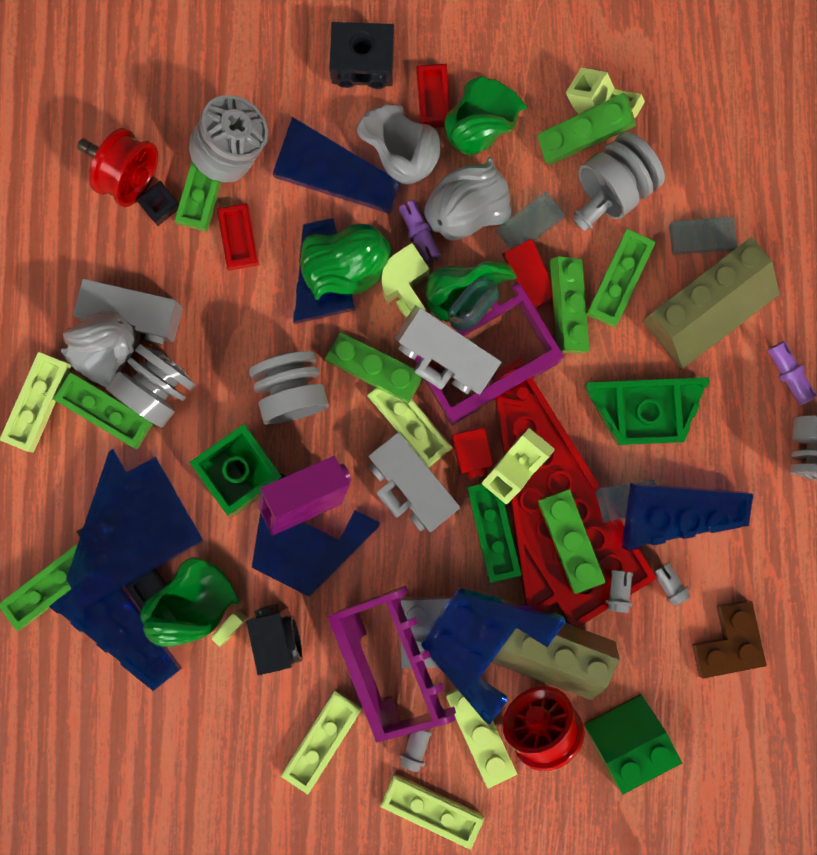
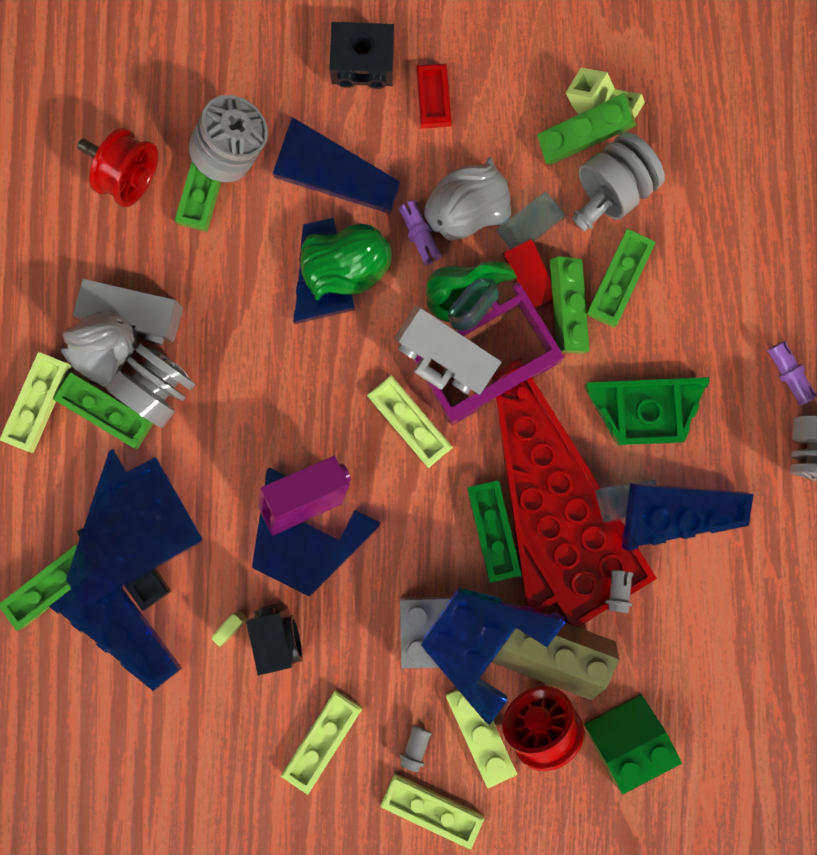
black tile [136,181,179,226] -> none
green piece [141,557,240,647] -> none
green slope [189,424,282,517] -> none
red tile [217,203,259,271] -> none
light grey wheel [249,351,329,425] -> none
bright green plate [325,332,423,404] -> none
magenta hinge [327,585,456,743] -> none
light grey piece [357,105,440,185] -> none
light grey piece [368,432,461,533] -> none
yellowish green brick [382,243,430,318] -> none
green piece [445,77,527,156] -> none
red brick [451,428,494,479] -> none
yellowish green brick [481,428,555,505] -> none
bright green plate [538,489,606,594] -> none
olive slope [642,237,780,370] -> none
light grey pin [653,562,691,606] -> none
clear light blue tile [669,217,737,255] -> none
reddish brown plate [692,600,767,679] -> none

